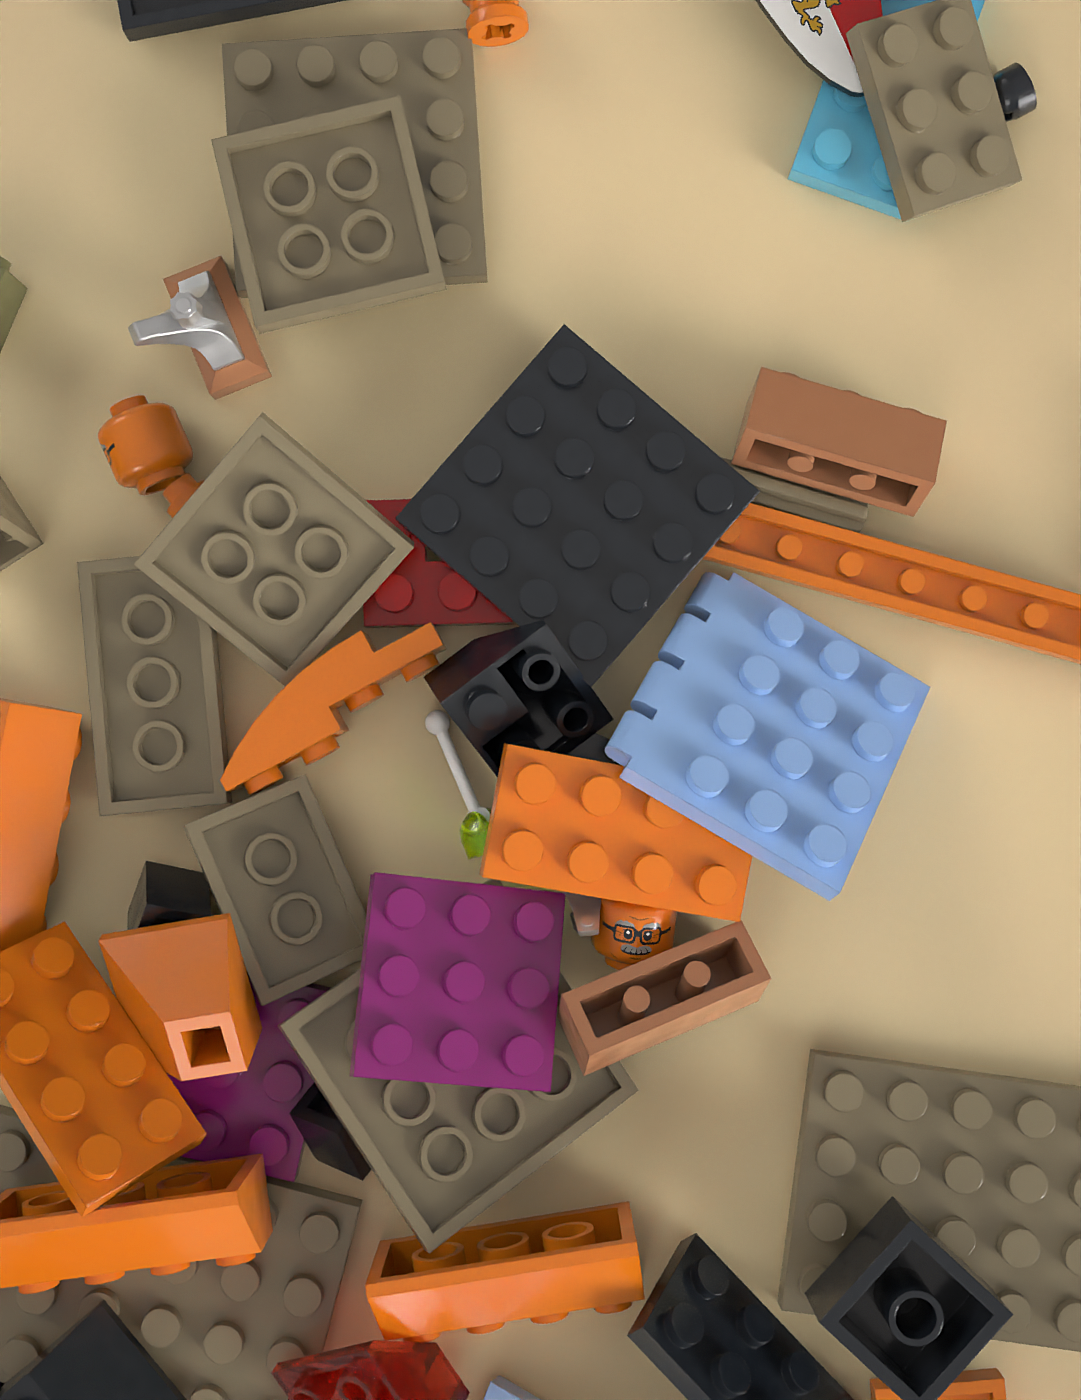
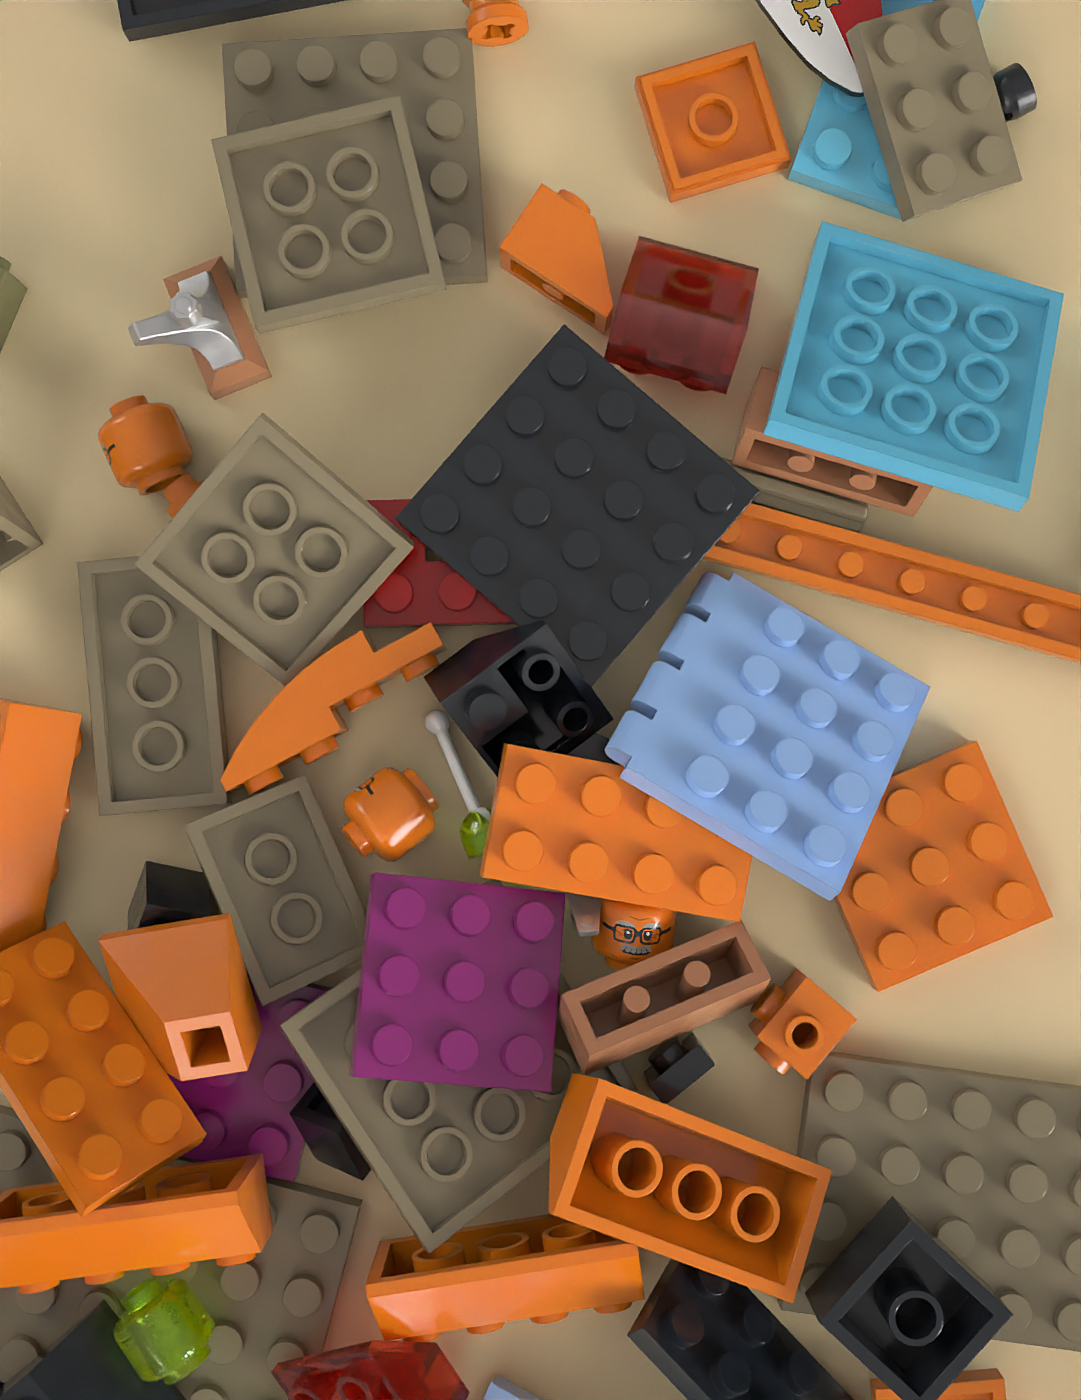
none -> clear neon green head [113,1276,215,1385]
none -> orange head [341,767,439,862]
none -> orange slope [499,183,614,335]
none -> orange slope [548,1073,833,1303]
none -> clear red slope [604,236,759,394]
none -> orange tile [634,42,792,203]
none -> black plate [644,1032,715,1105]
none -> orange brick [748,968,857,1079]
none -> medium azure plate [763,221,1064,512]
none -> orange plate [834,741,1054,992]

